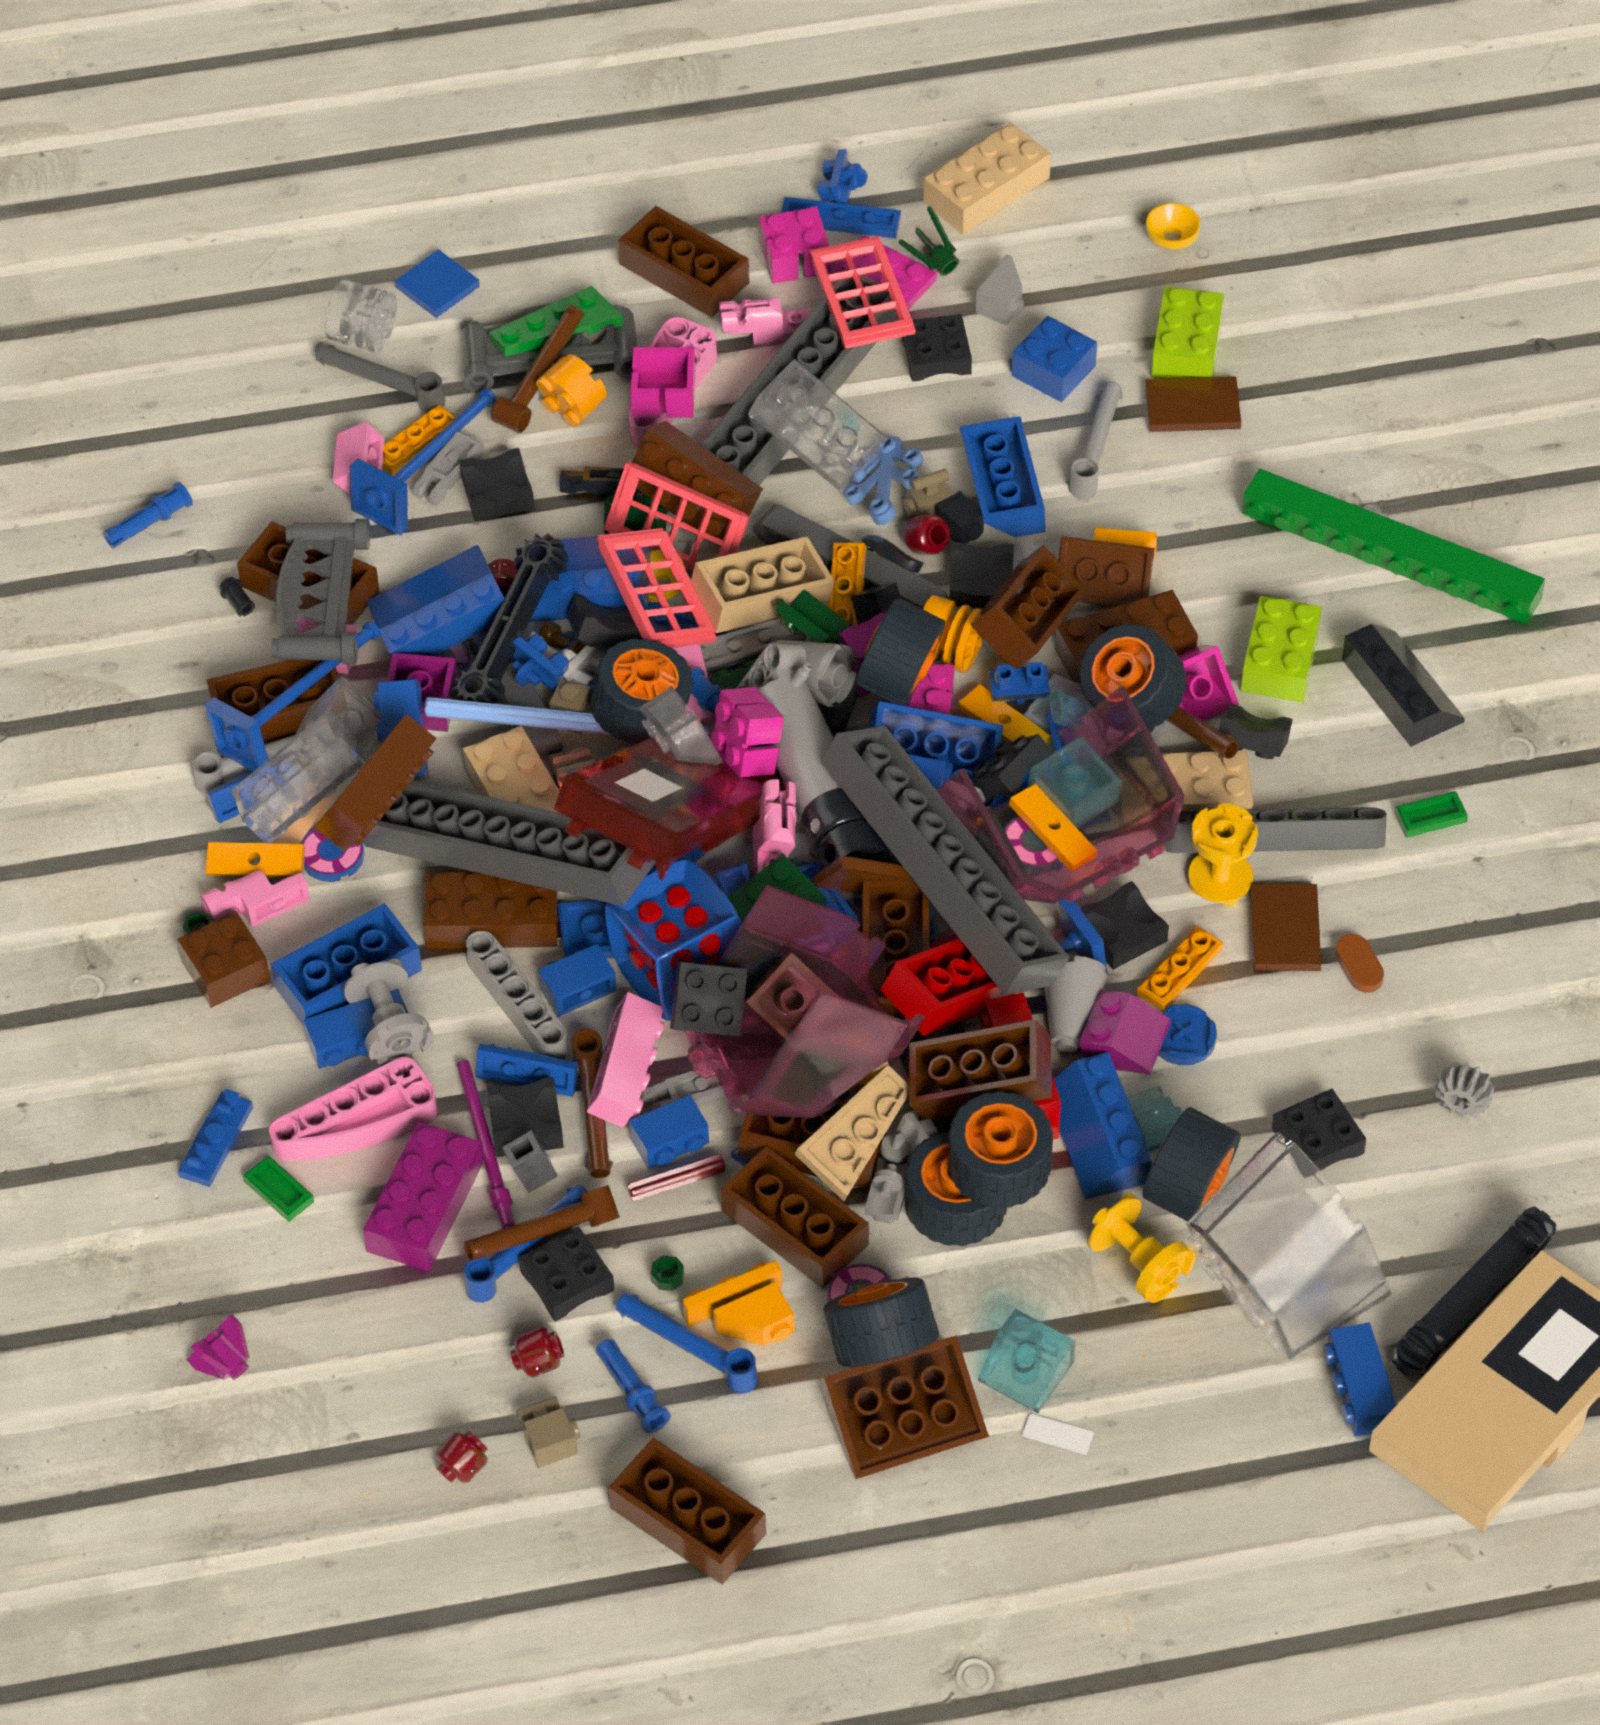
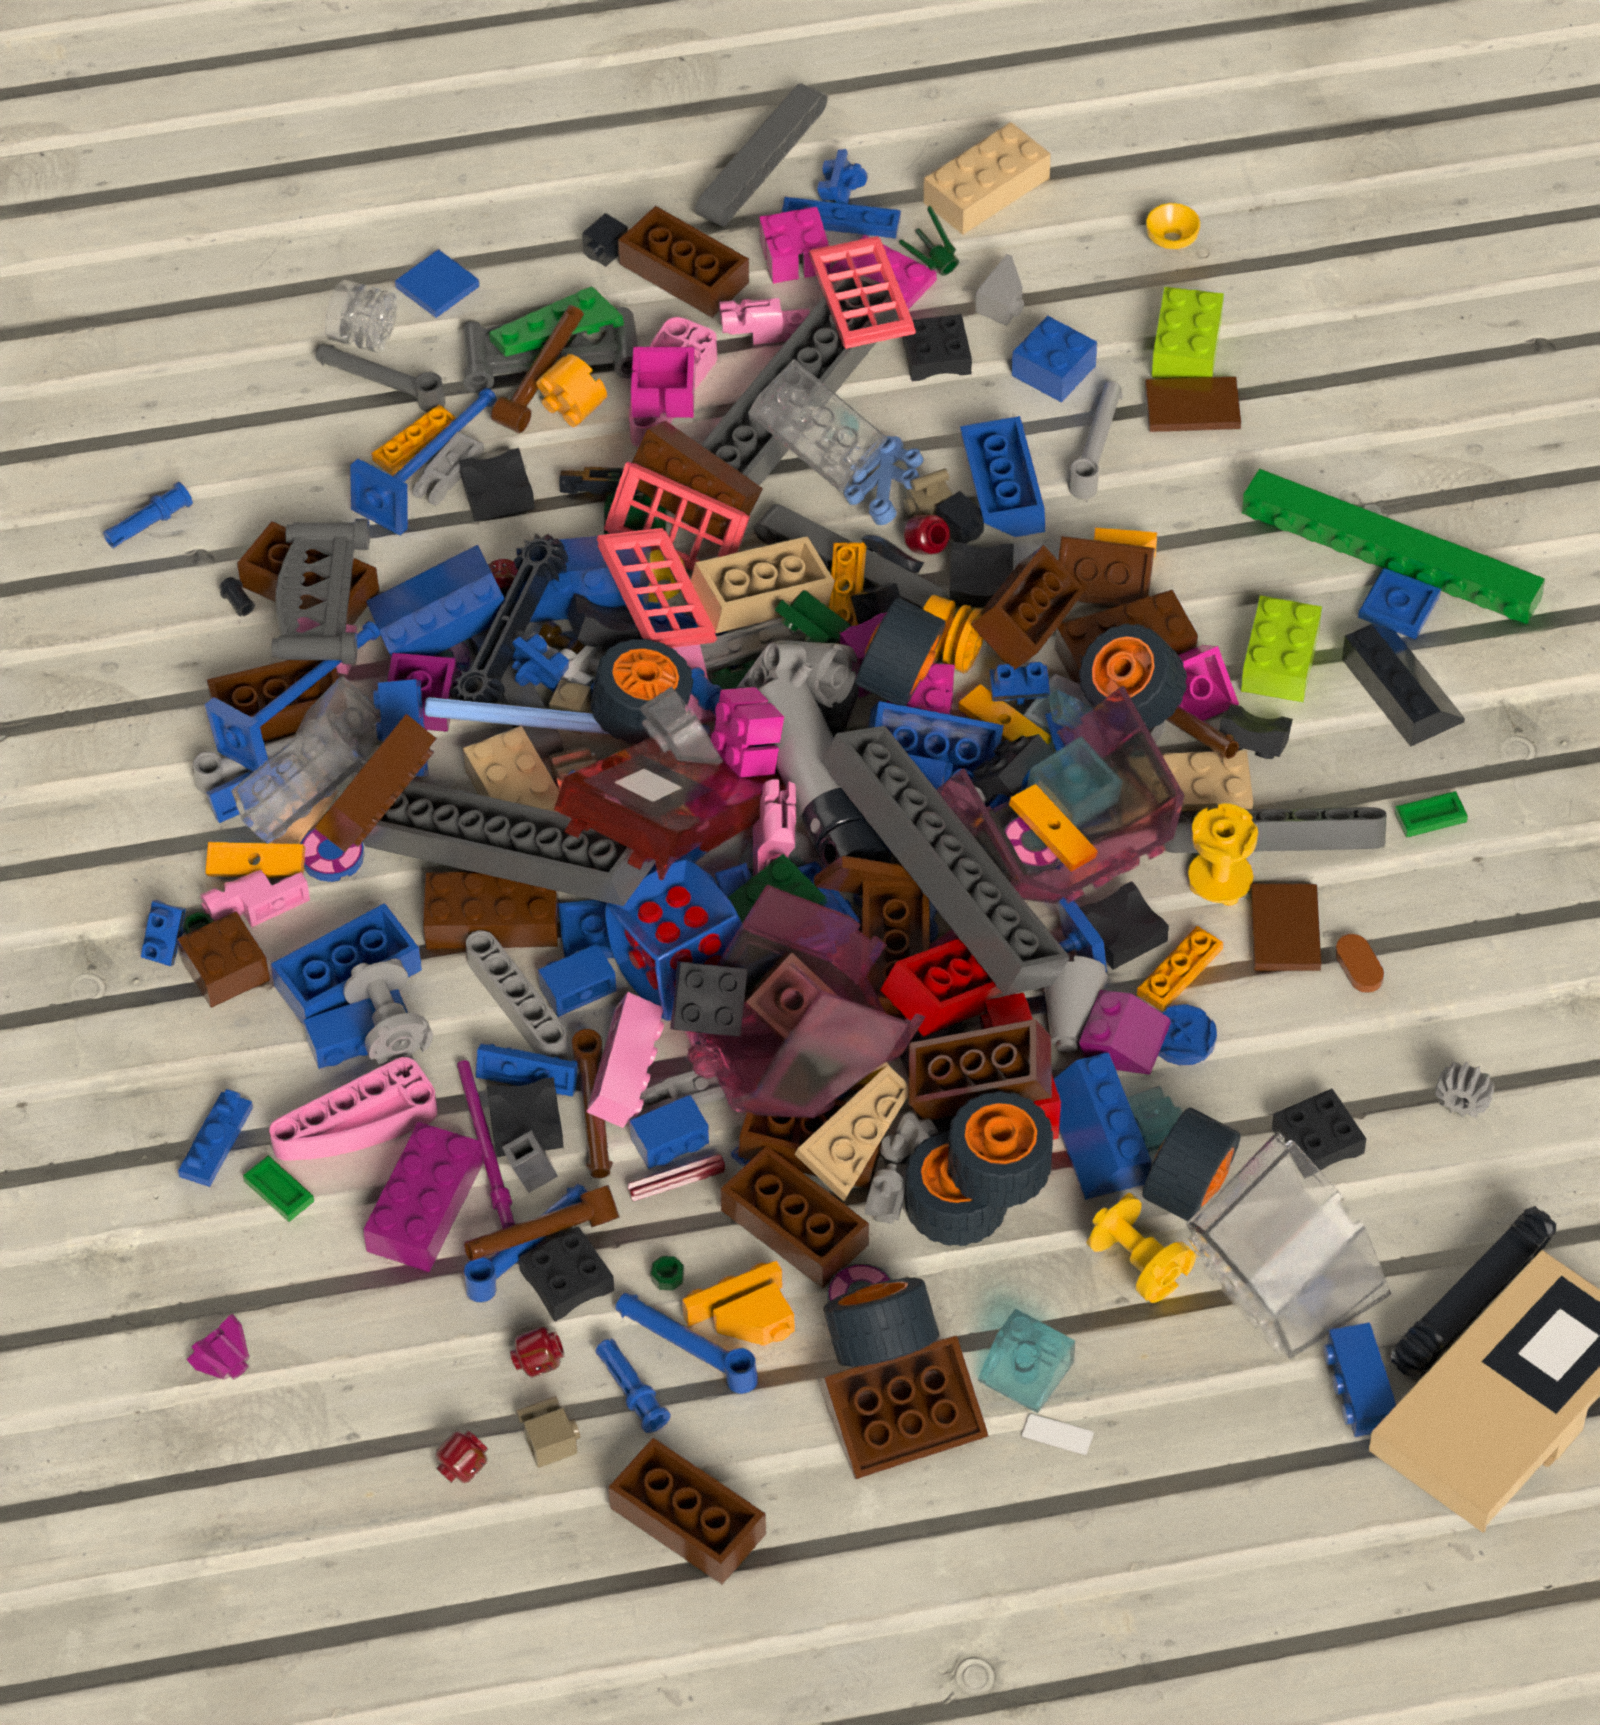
bright pink brick [333,421,385,497] -> none
none -> blue hips [141,900,186,966]
none -> black brick [582,213,628,267]
none -> dark grey beam [695,83,828,227]
none -> blue tile [1358,568,1441,639]

